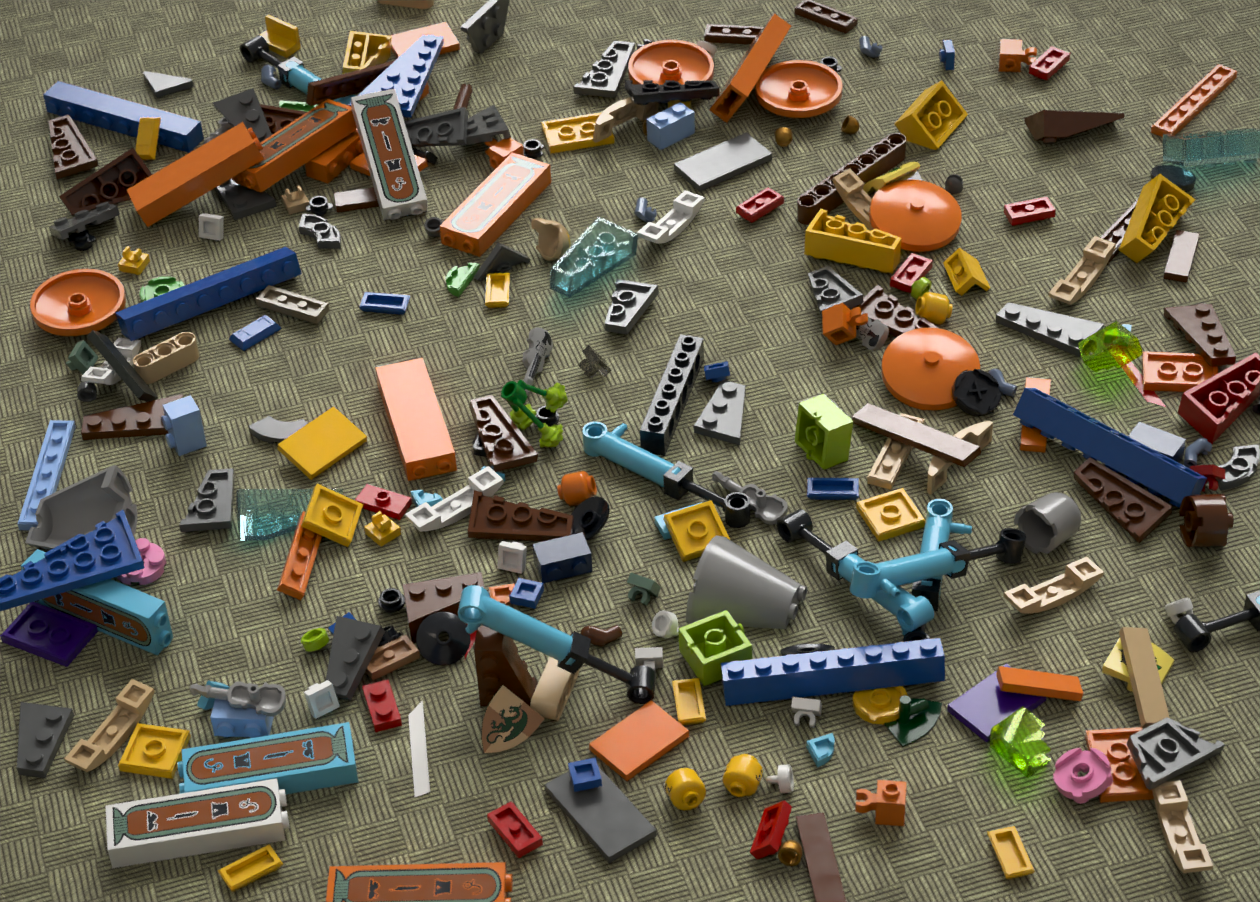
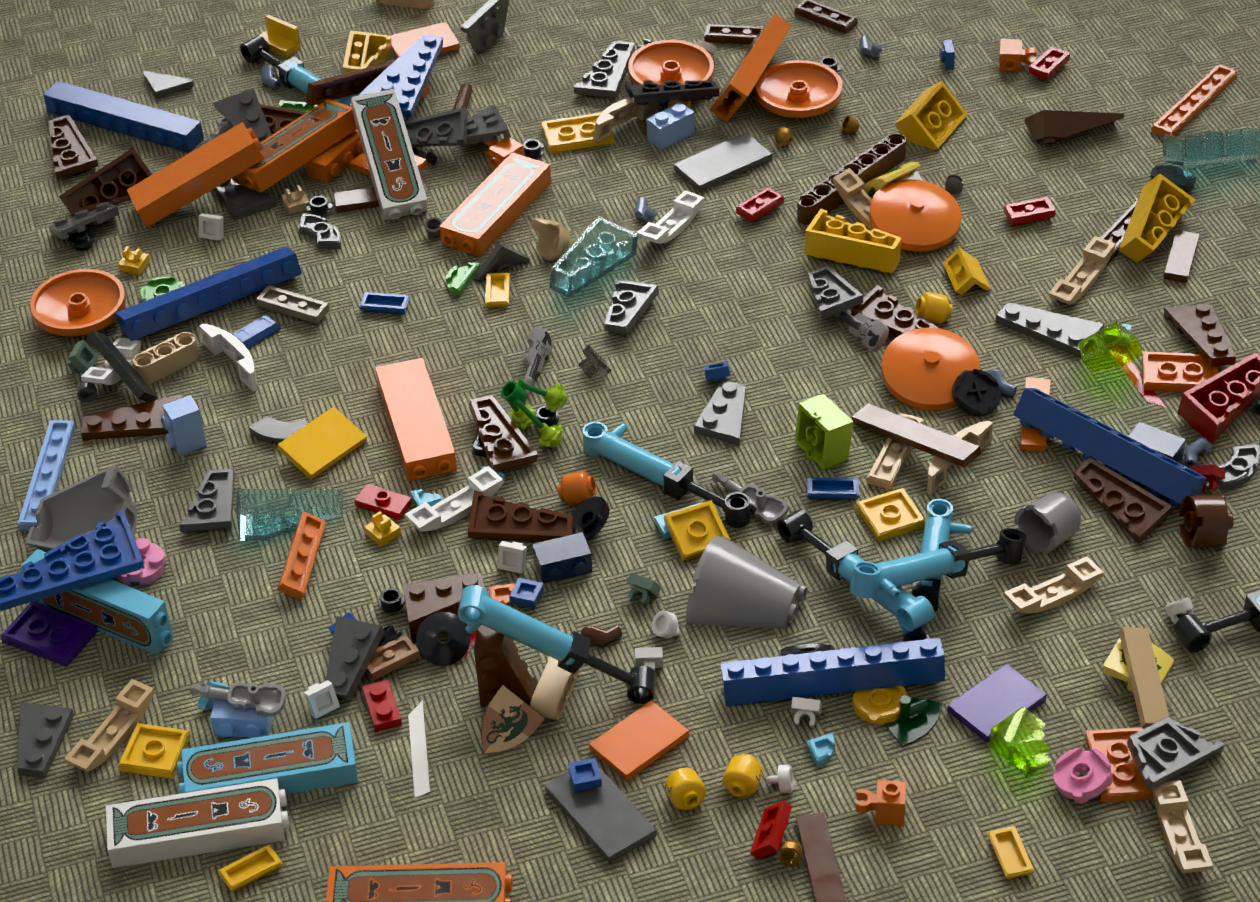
yellow tile [135,117,161,160] -> none
yellow tile [301,484,363,547] -> none
lime tile [301,628,329,652] -> none
red plate [487,801,543,858] -> none
black brick [640,334,704,456] -> none
yellow tile [672,678,706,725] -> none
lime brick [678,610,752,686] -> none
orange brick [822,303,868,345] -> none
plate [890,253,933,293] -> none
lime tile [911,277,932,300] -> none
orange tile [996,666,1083,701] -> none
none -> white slope [199,324,257,392]

